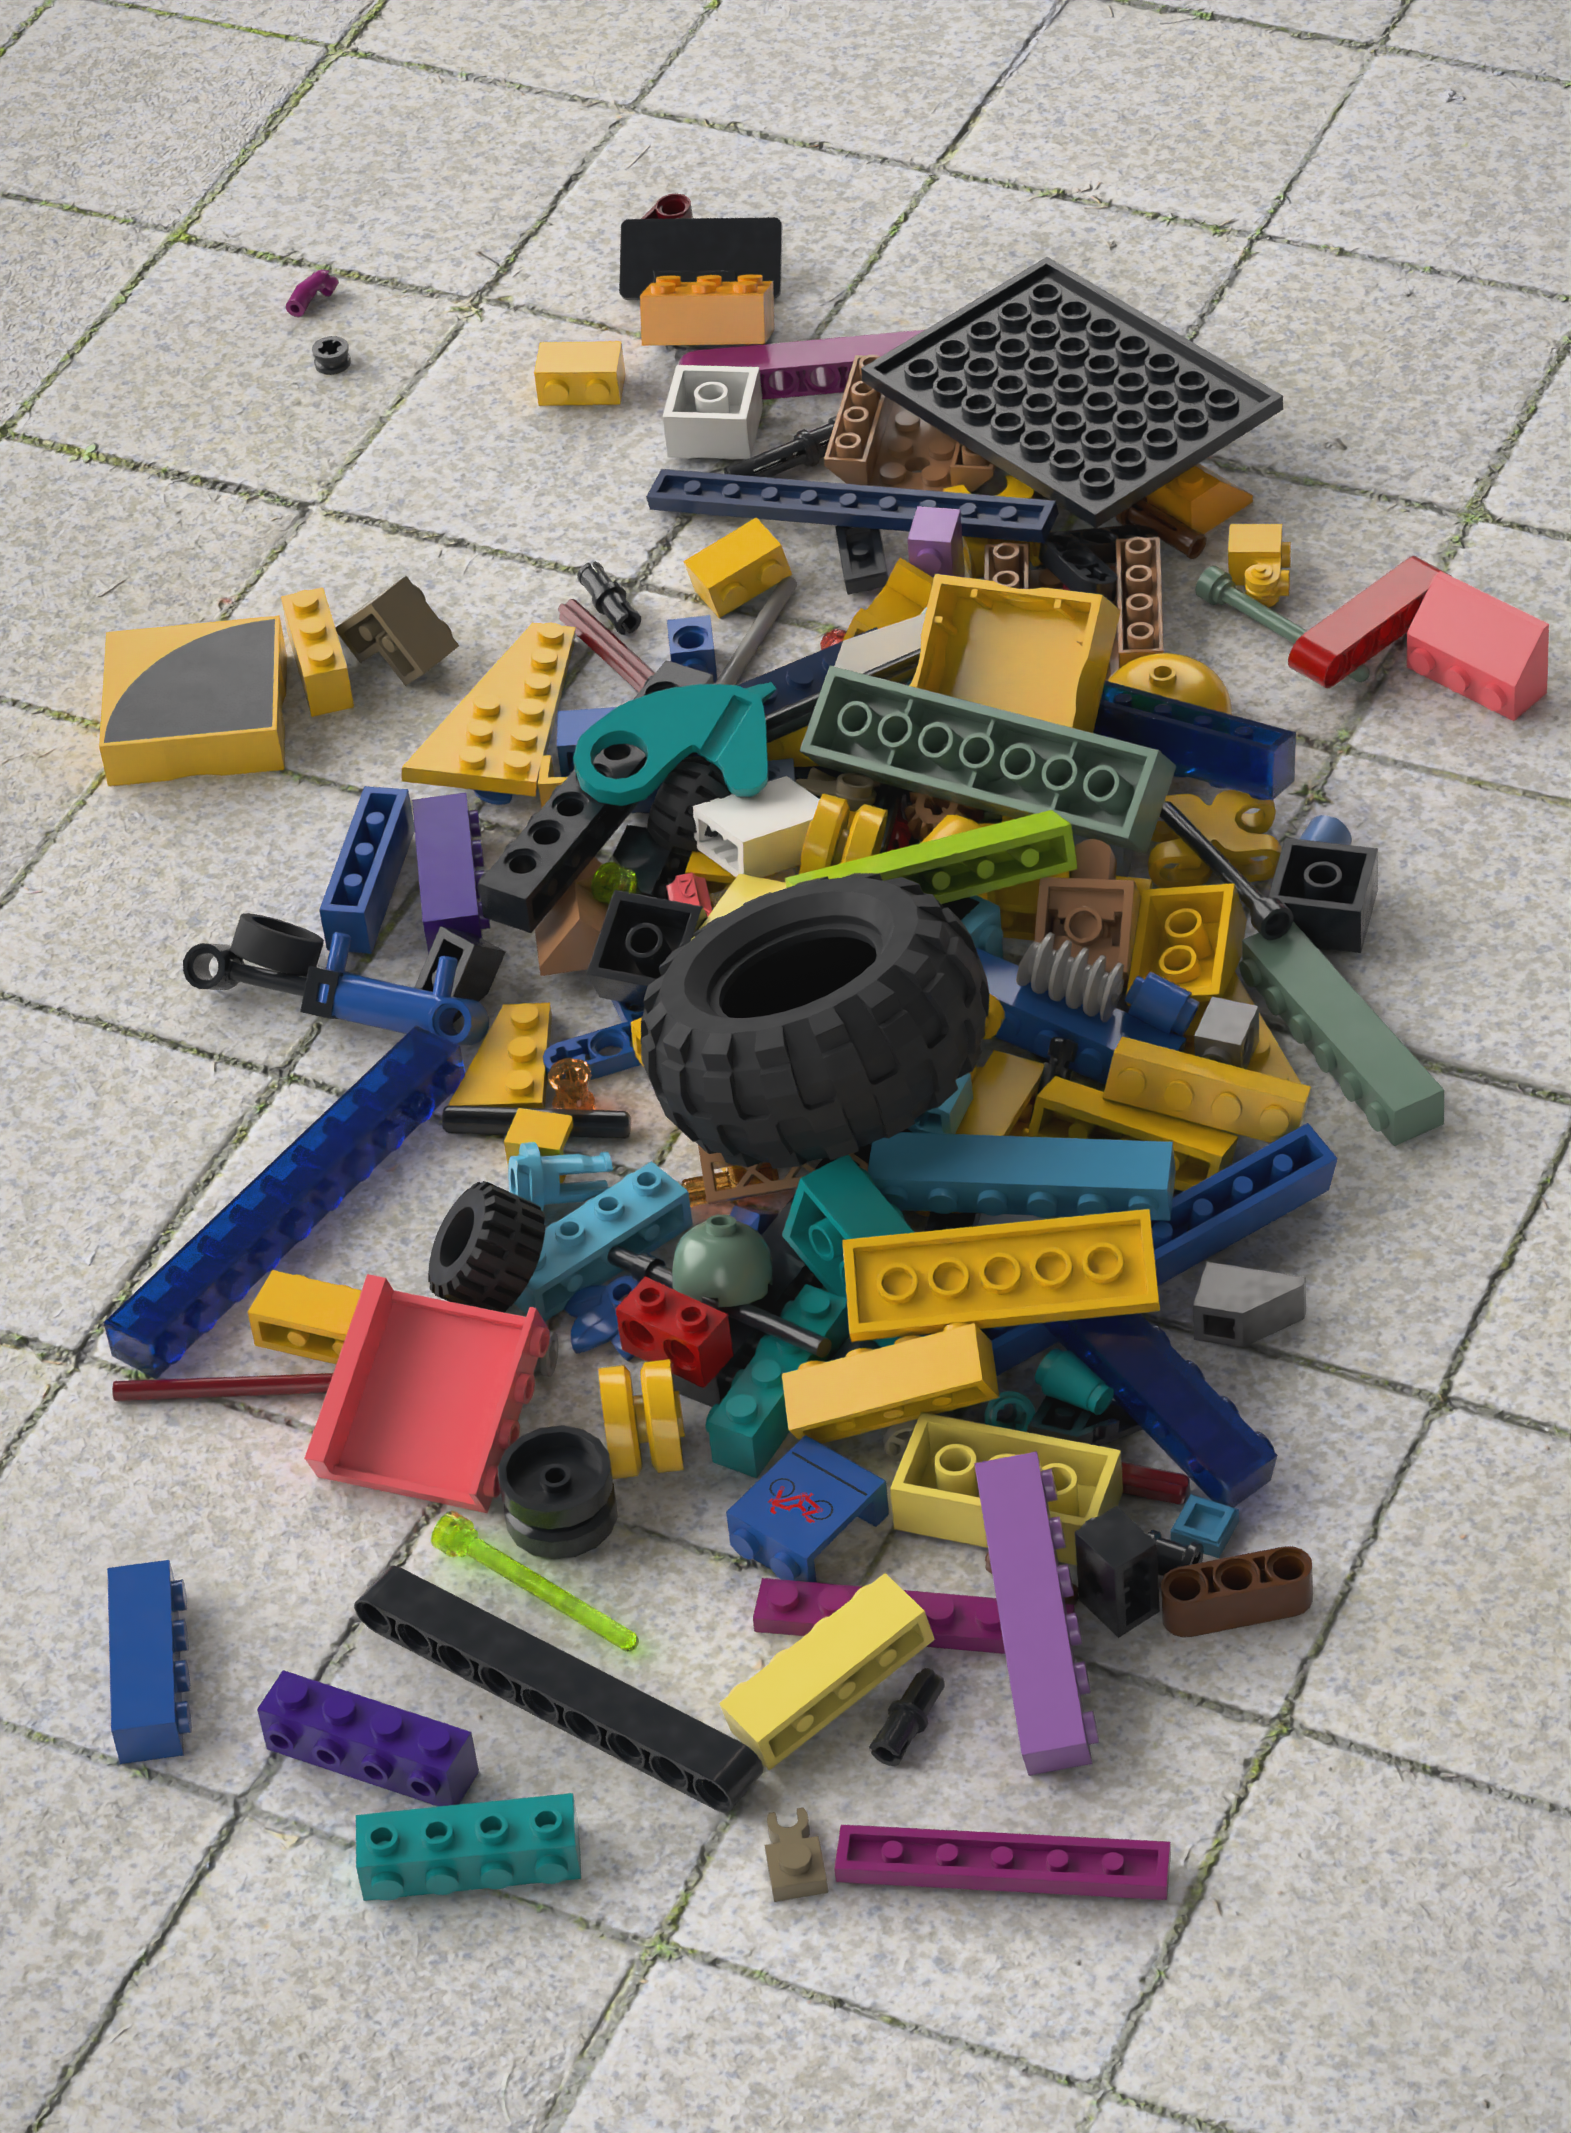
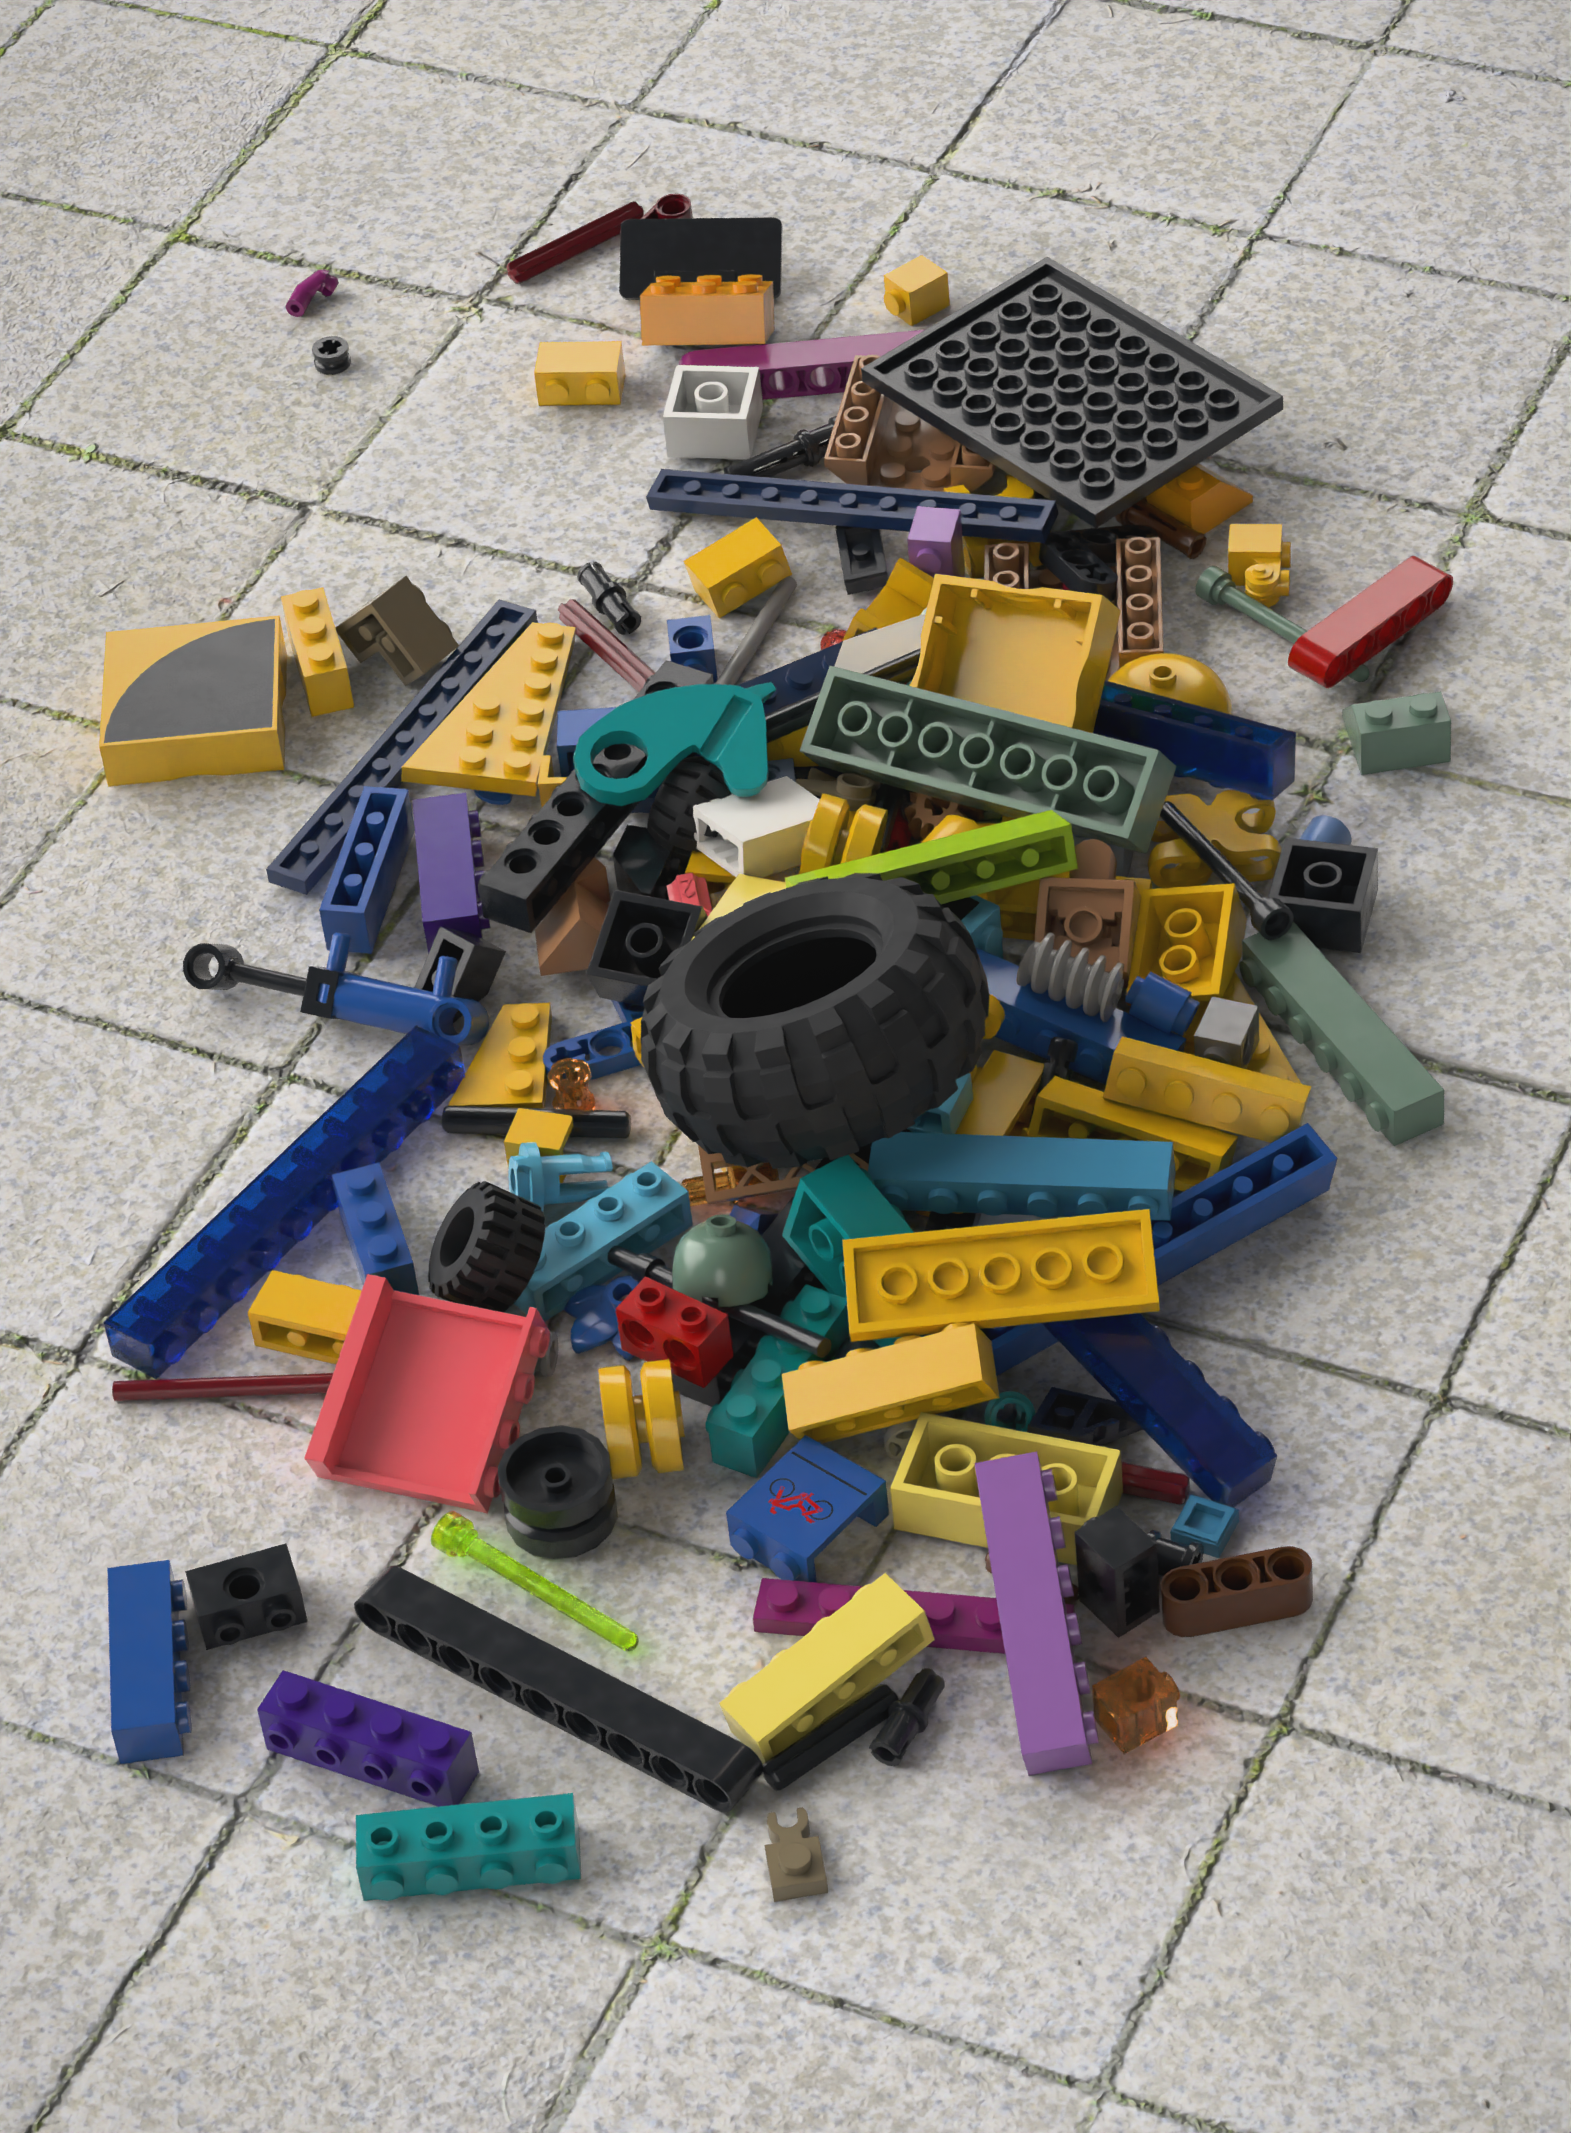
black tyre [230,913,324,977] -> none
clear neon green bush [591,862,637,904] -> none
magenta plate [834,1824,1171,1900] -> none
teal cone [1035,1348,1114,1415] -> none
flat silver slope [1193,1262,1306,1348] -> none
coral slope [1407,571,1549,721] -> none
none -> black brick [185,1543,308,1650]
none -> dark blue plate [266,599,538,895]
none -> blue brick [332,1162,419,1295]
none -> dark red axle [506,201,644,284]
none -> black axle [763,1684,899,1791]
none -> yellow brick [884,255,950,326]
none -> clear orange brick [1092,1657,1180,1754]
none -> sand green slope [1342,691,1451,775]

